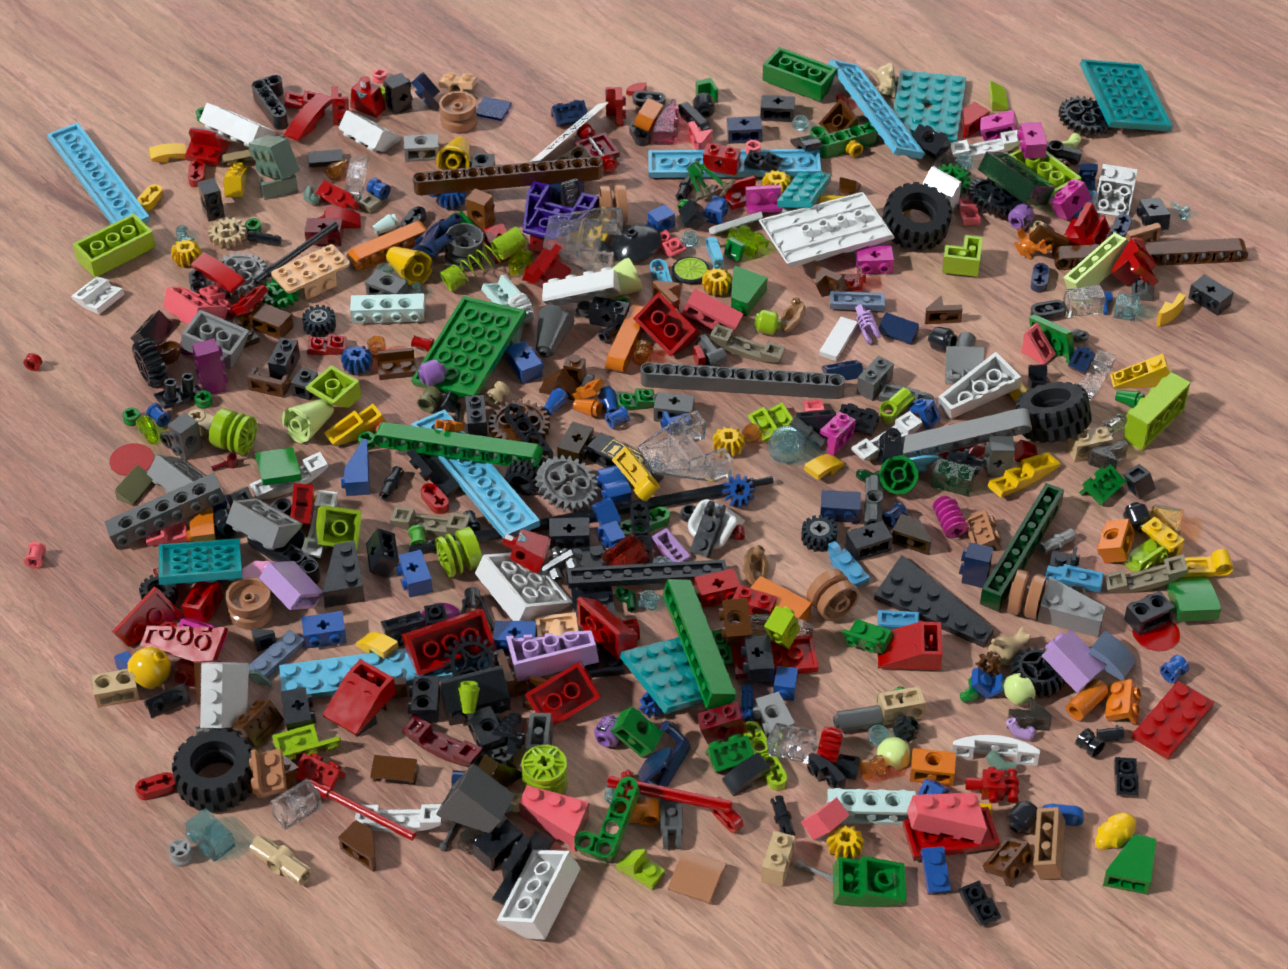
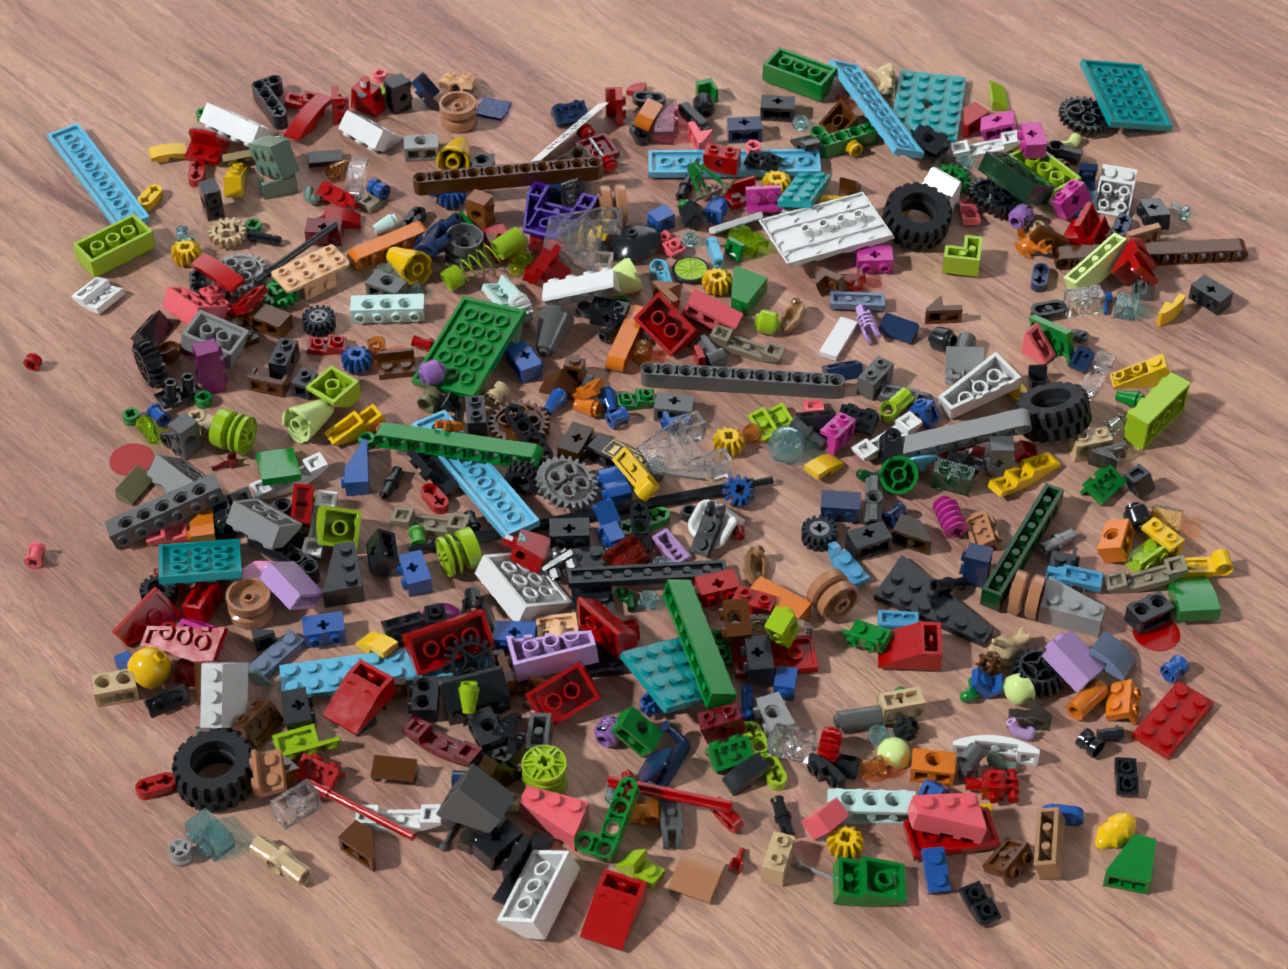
black head [1007,800,1037,834] -> none
none -> red slope [580,869,647,952]
none -> red hand [728,847,745,874]
none -> black pin [929,577,967,593]
none -> dark grey piece [956,742,985,783]

